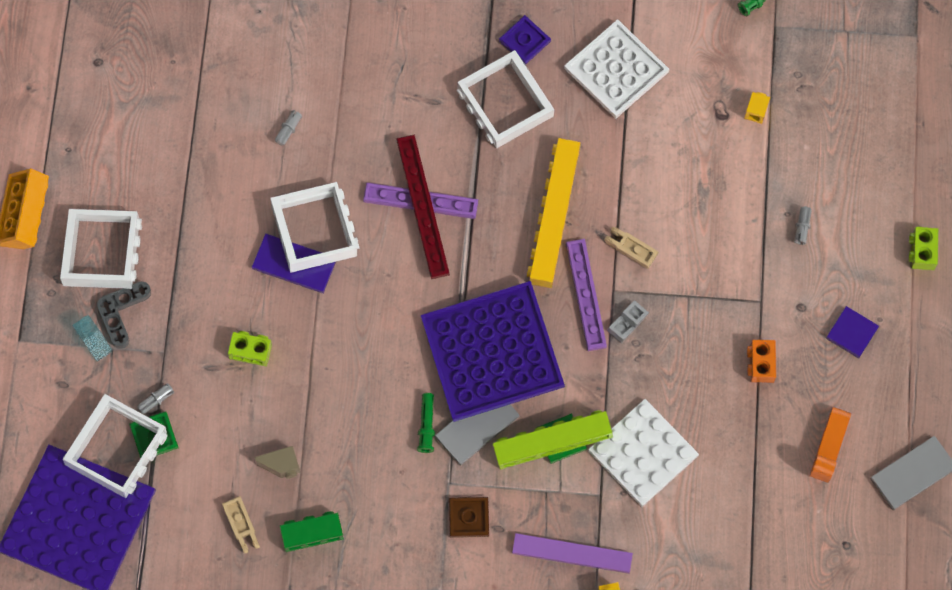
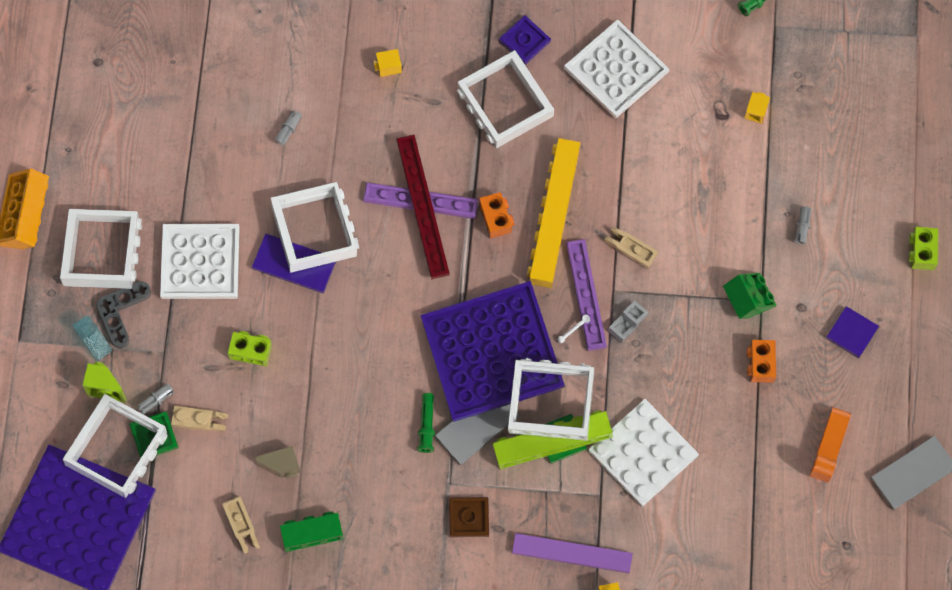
none -> lime slope [83,362,127,403]
none -> white plate [160,224,240,299]
none -> tan hinge [171,406,228,431]
none -> yellow brick [373,49,402,77]
none -> orange brick [479,192,515,239]
none -> white window [508,358,594,441]
none -> white hinge [557,315,590,343]
none -> green slope [723,273,777,319]

